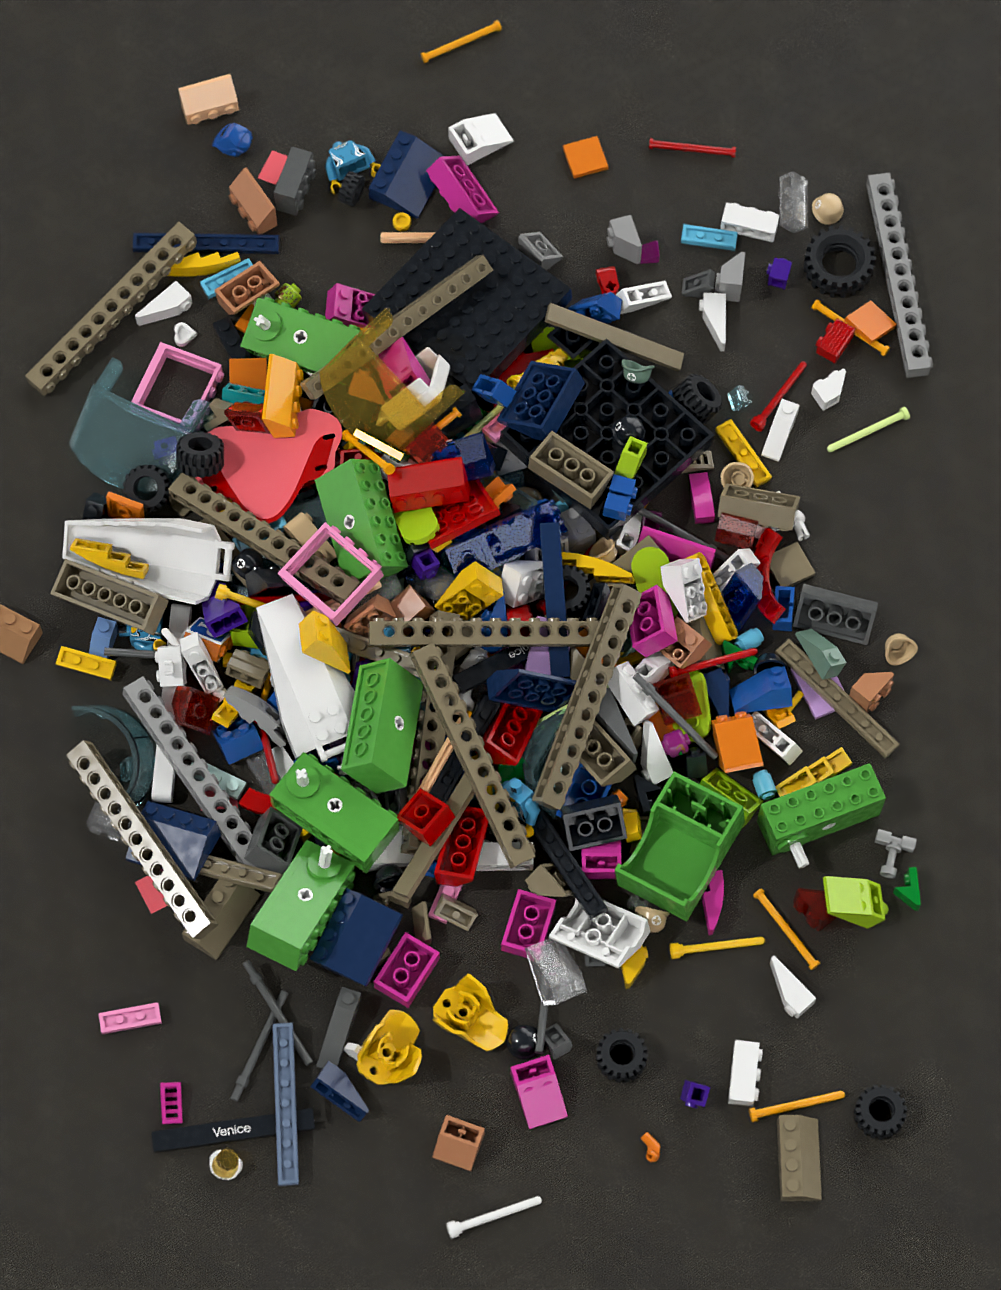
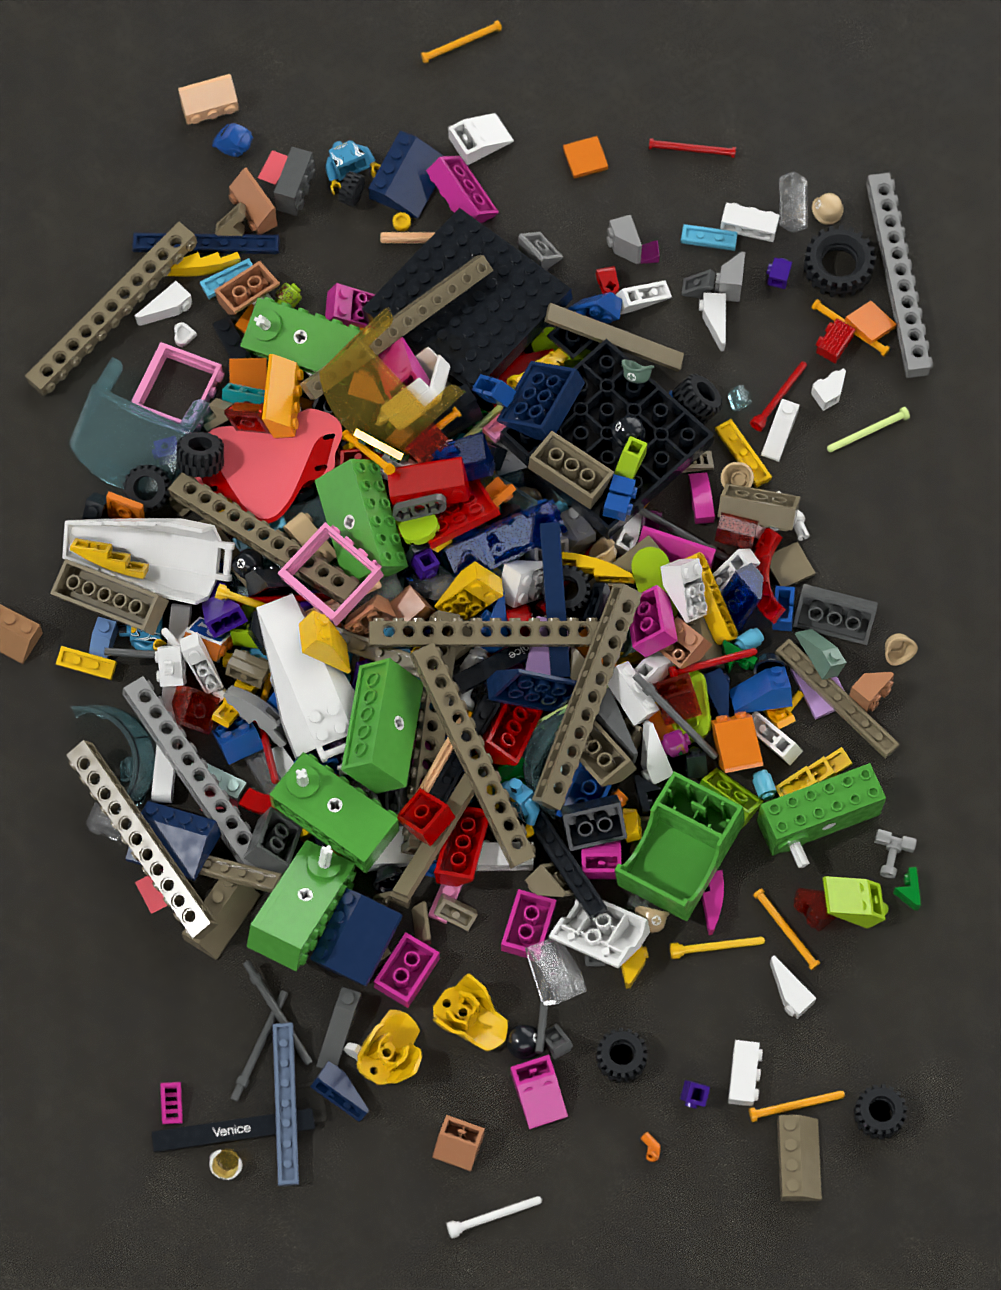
bright pink plate [99,1002,162,1034] -> none
none -> dark tan slope [215,202,246,236]
none -> dark grey beam [393,494,447,522]

